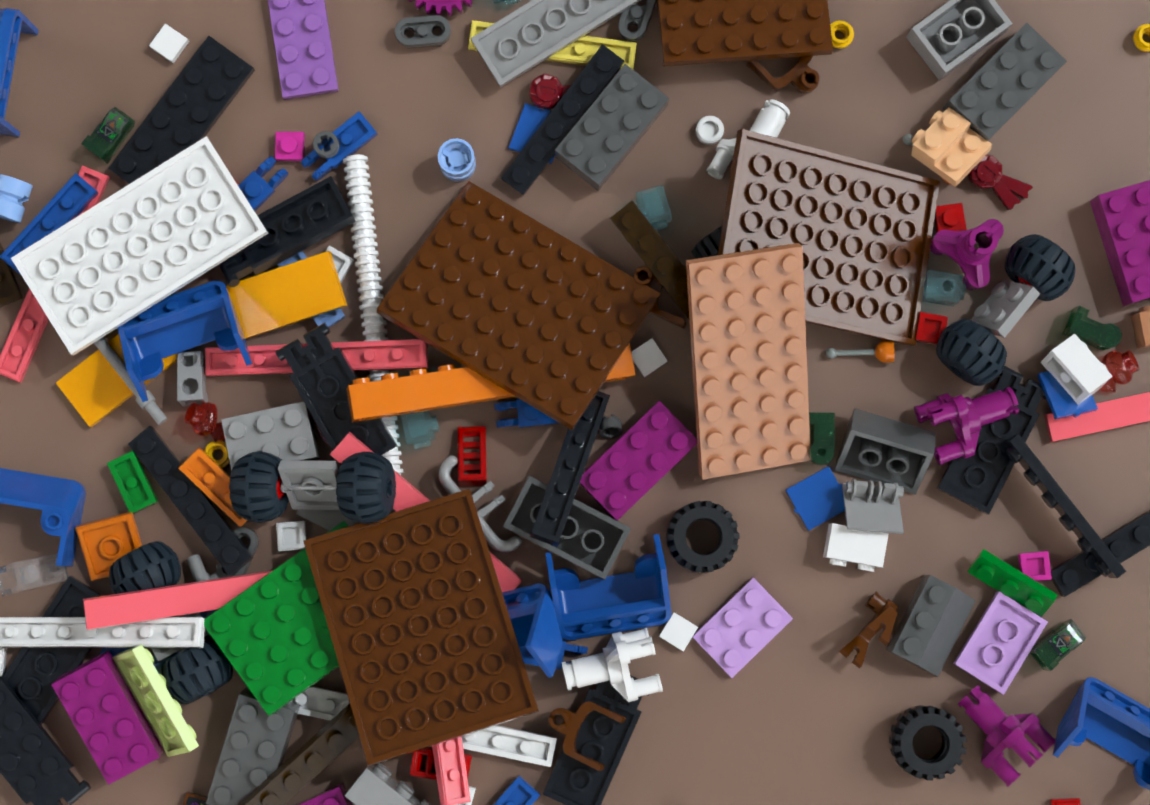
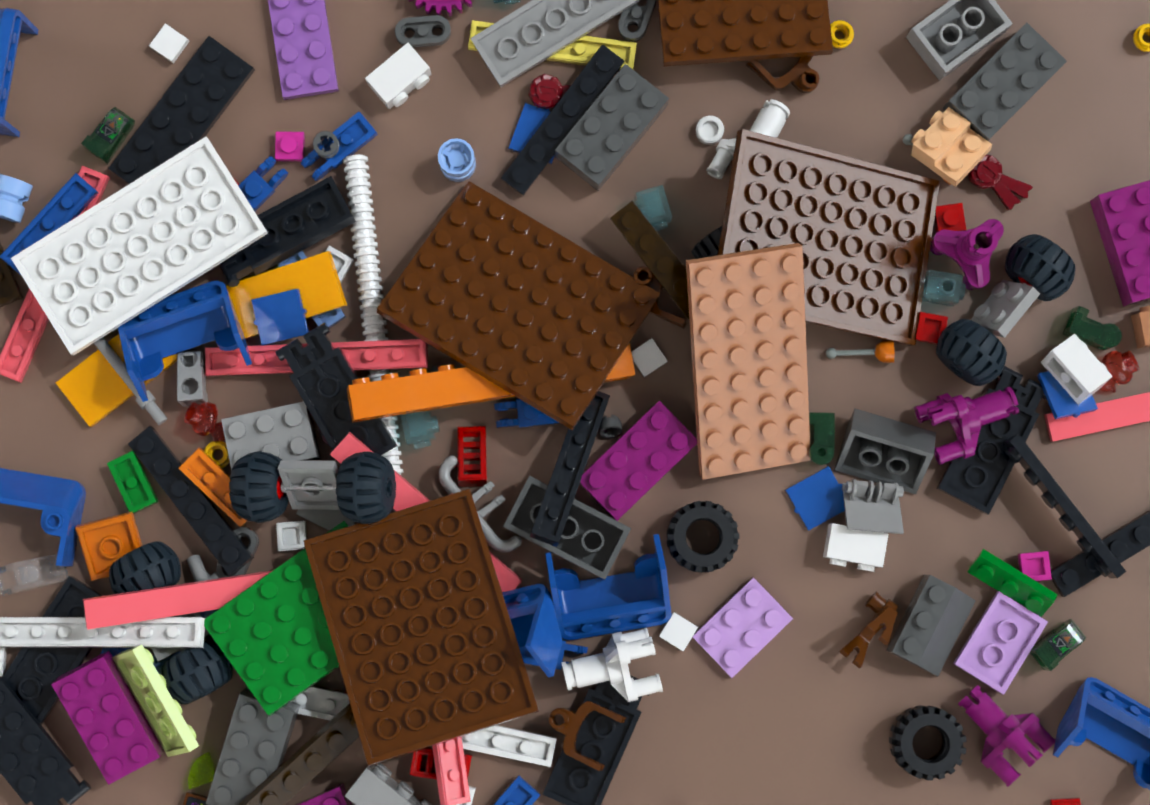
none -> clear neon green tile [188,752,216,789]
none -> blue piece [252,289,309,345]
none -> white brick [365,43,432,110]

